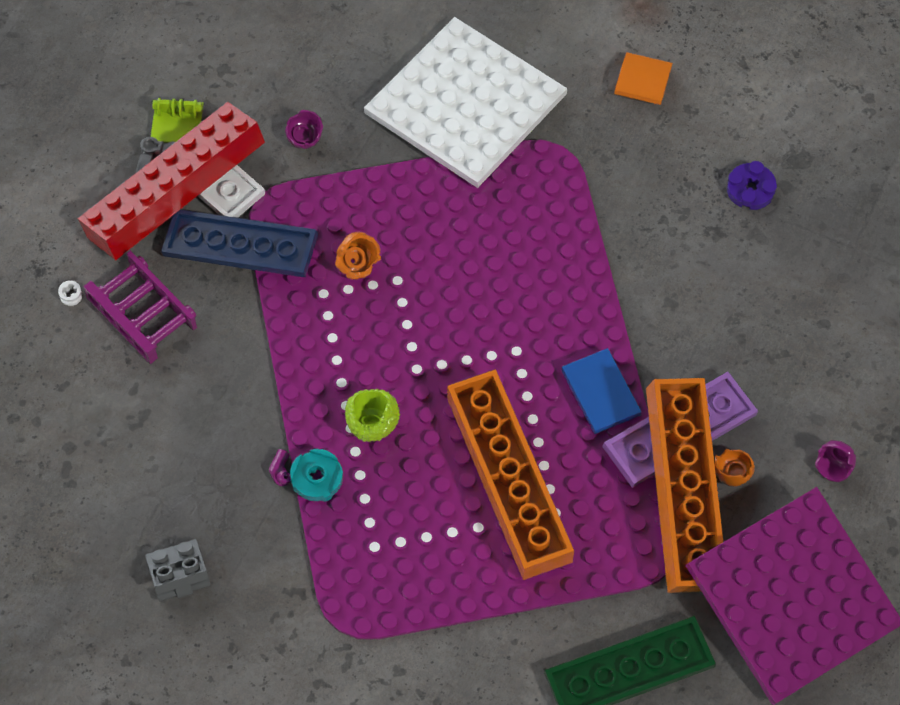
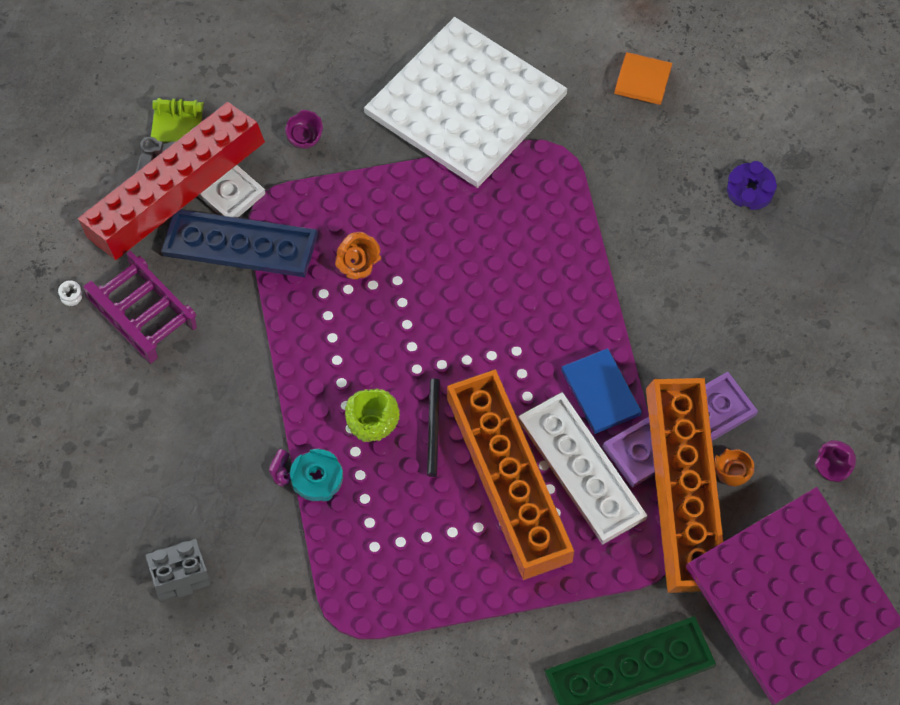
none -> black bar [427,378,440,477]
none -> white plate [518,392,647,545]

